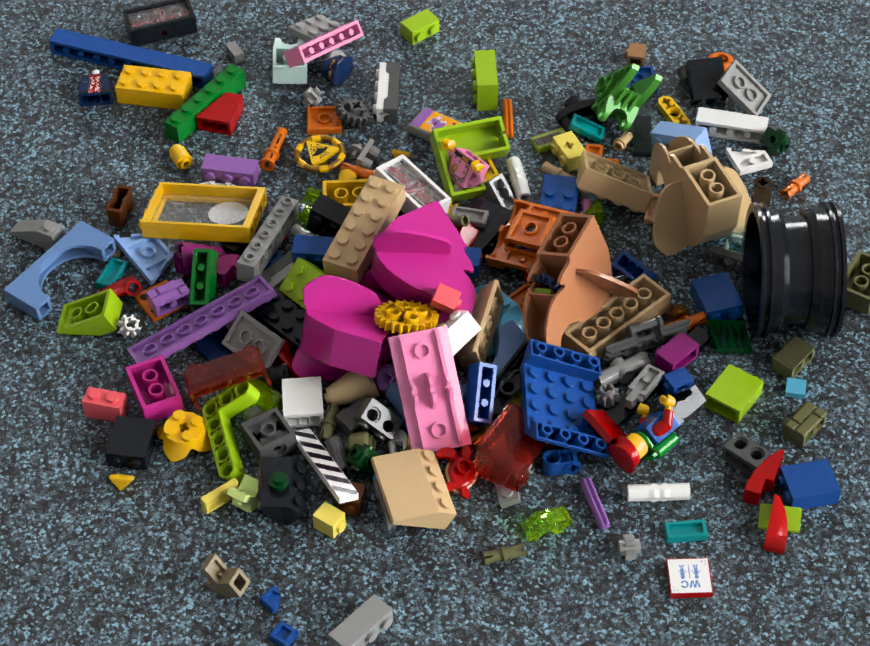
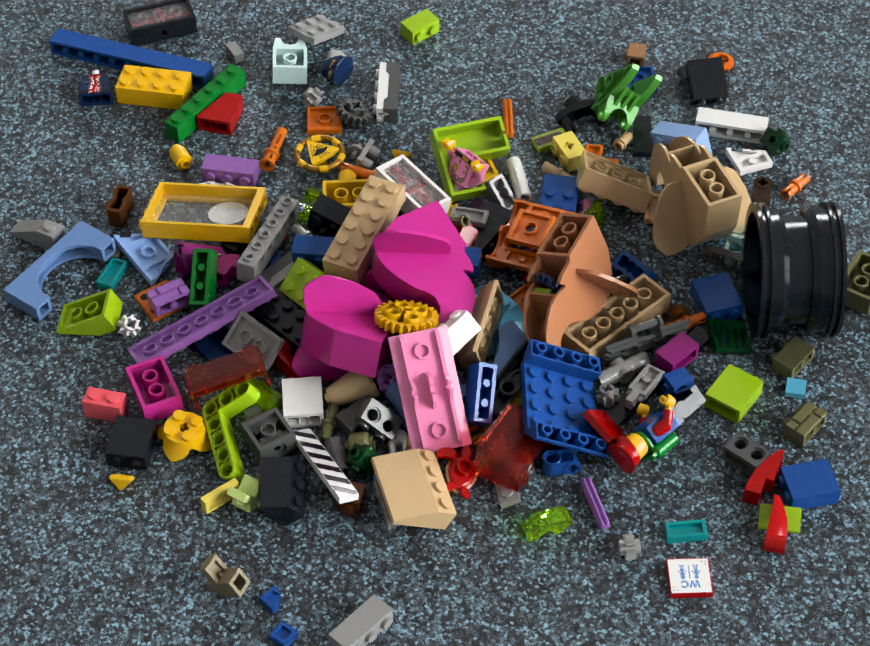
red piece [97,276,142,298] -> none
black tile [267,363,290,388] -> none
dark green plate [268,471,289,491] -> none
bright pink brick [283,20,364,68] -> none
light yellow brick [312,502,346,539] -> none
piece [408,107,462,143] -> none
coral brick [429,283,462,315] -> none
lime brick [471,50,498,111] -> none
olive pin [482,543,526,565] -> none
teal tile [568,113,605,143] -> none
white axle [626,483,690,502] -> none
yellow beam [658,96,691,125] -> none
light grey plate [717,59,772,116] -> none

